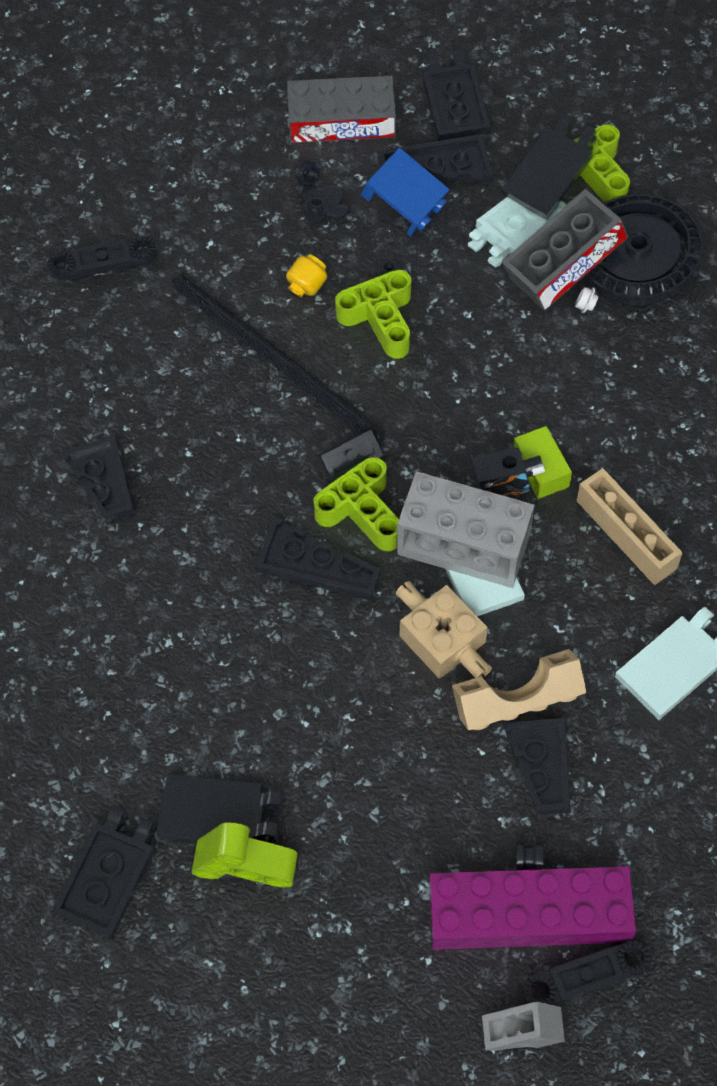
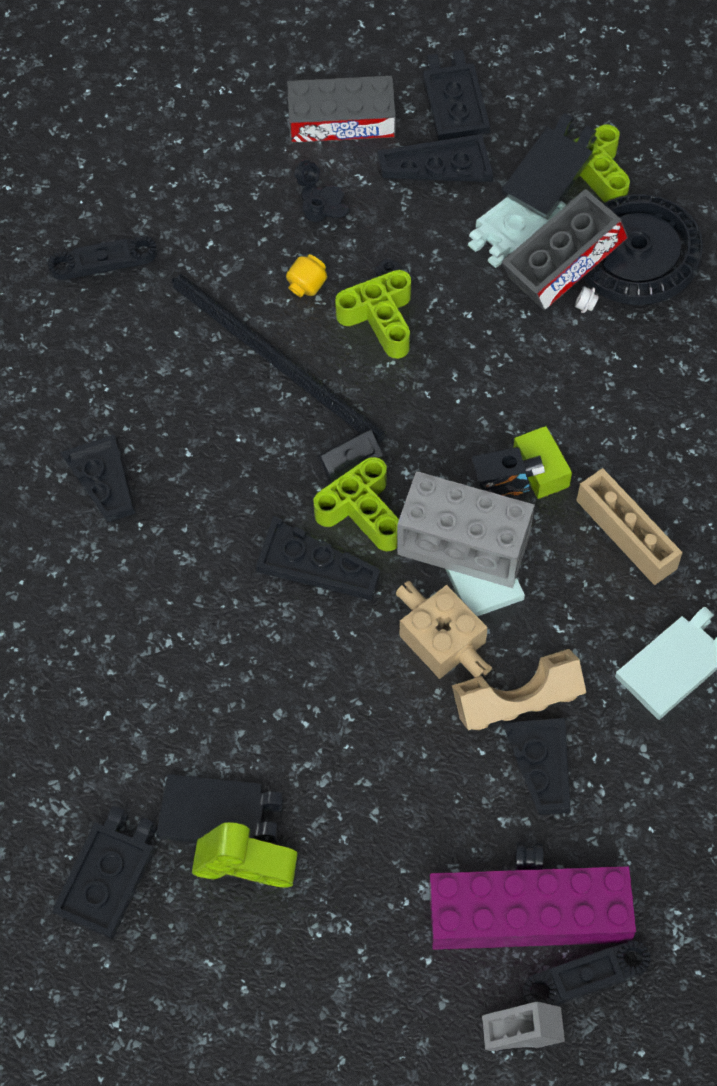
blue panel [361,148,449,237] -> none

